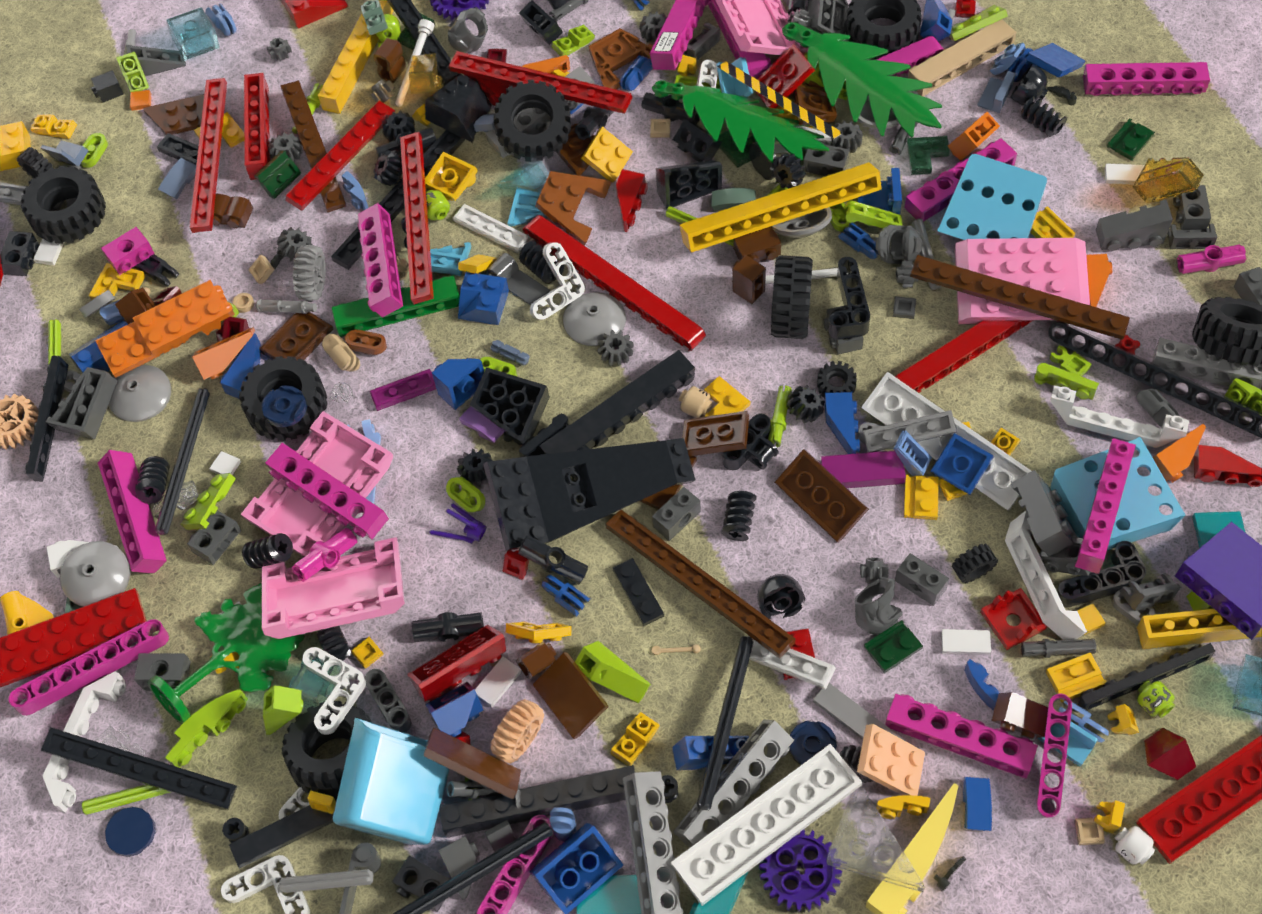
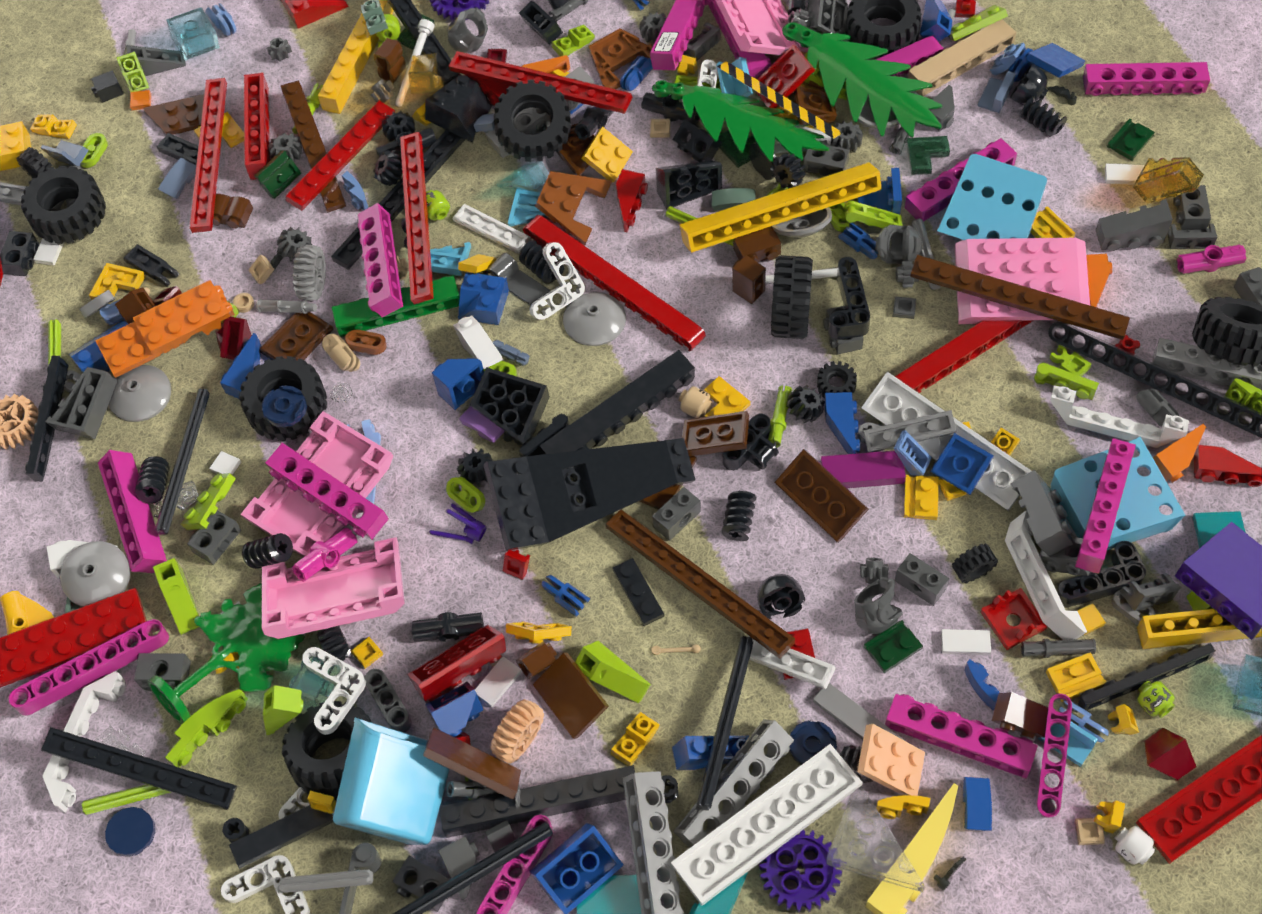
dark pink brick [101,227,155,275] -> none
orange slope [192,327,255,380] -> none
magenta tile [370,369,436,411] -> none
yellow slope [425,152,478,201] -> none
black piece [518,535,588,585] -> none
medium blue arm [549,807,577,842] -> none
dark grey gear [598,330,634,366] -> none
orange slope [948,111,1000,161] -> none
none -> lime slope [153,558,199,635]
none -> white slope [453,315,503,369]
none -> dark grey slope [929,85,955,132]

